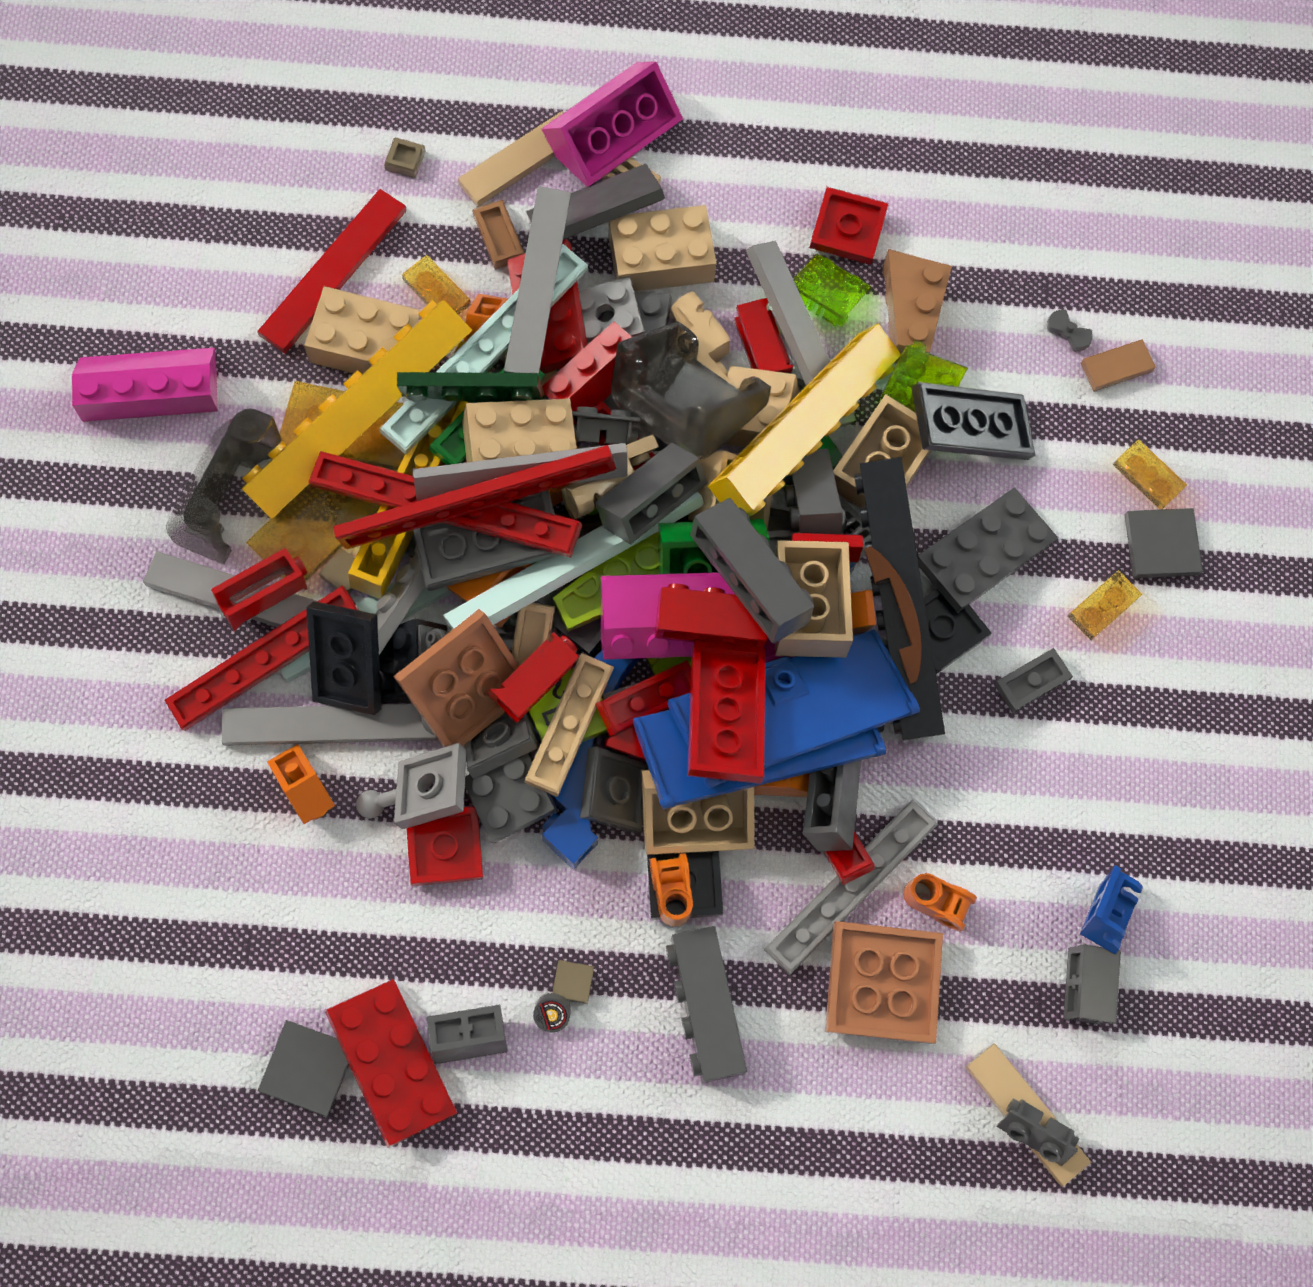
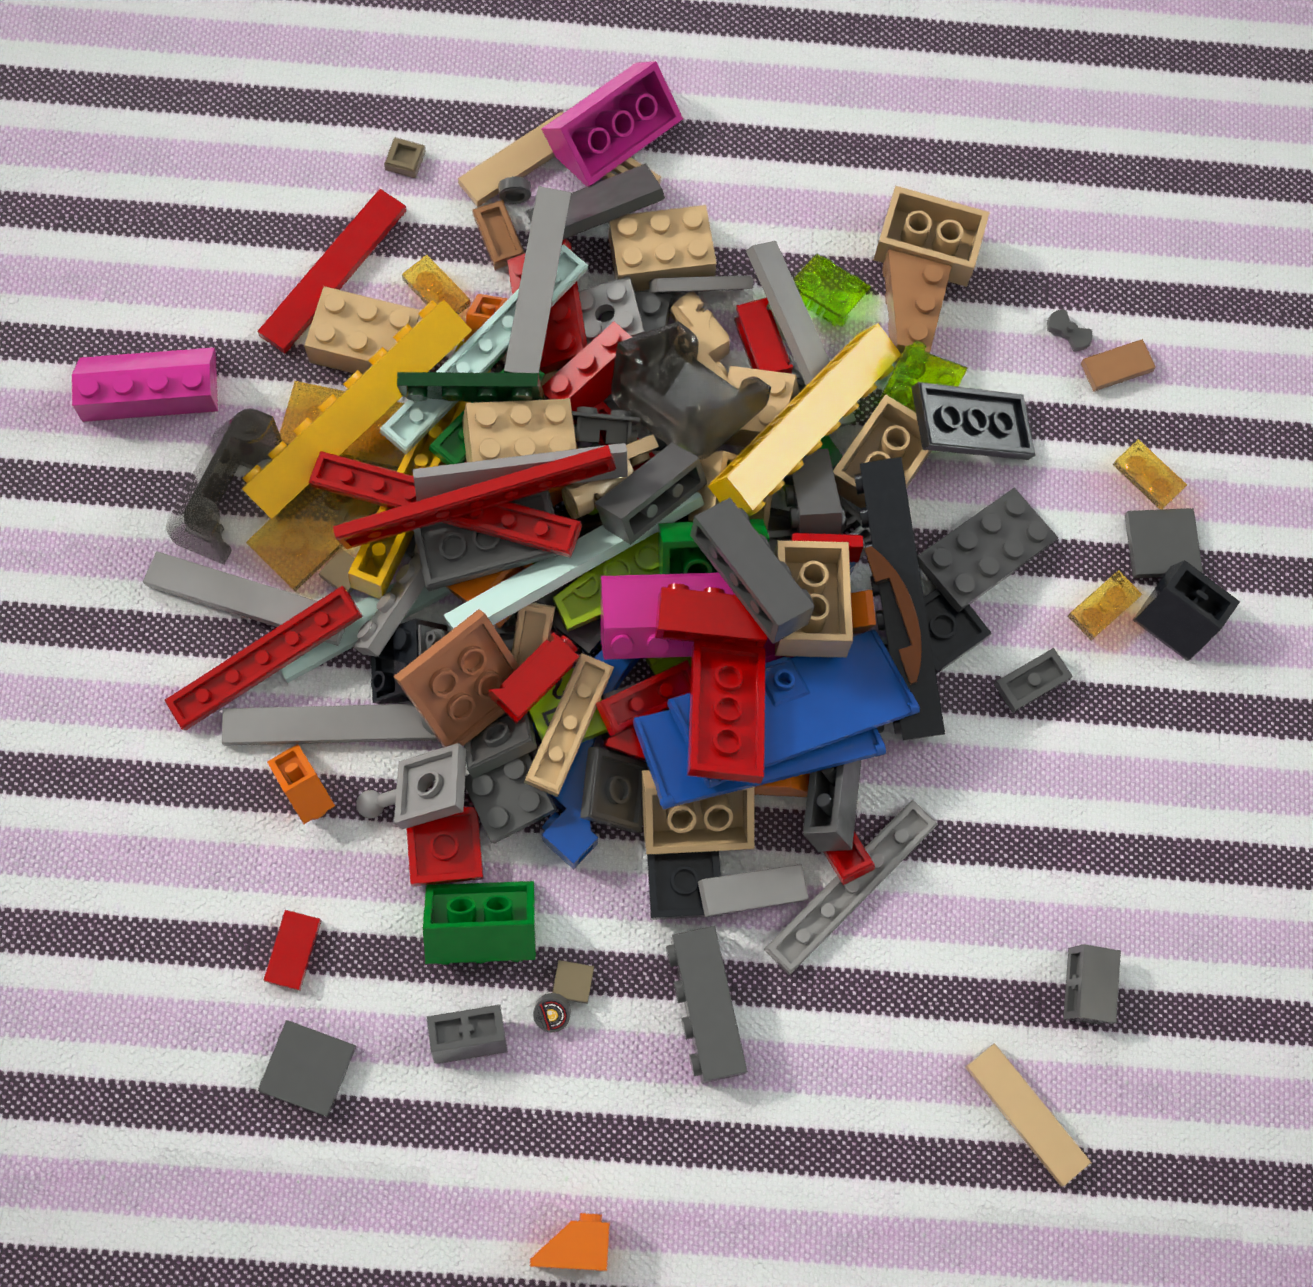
red window [211,547,308,632] -> none
black plate [306,601,382,716] -> none
red plate [325,979,457,1148] -> none
orange piece [649,853,693,927] -> none
red plate [809,187,889,265] -> none
nougat plate [825,921,943,1044] -> none
orange piece [903,873,977,931] -> none
dark grey hinge [997,1098,1079,1166] -> none
blue hinge [1080,865,1143,954] -> none
none -> red tile [263,910,322,991]
none -> green slope [423,881,536,965]
none -> dark grey tile [498,177,531,204]
none -> orange slope [530,1213,610,1271]
none -> light grey tile [649,275,753,293]
none -> light grey tile [698,864,809,917]
none -> tan brick [873,185,990,287]
none -> black slope [1133,560,1240,661]

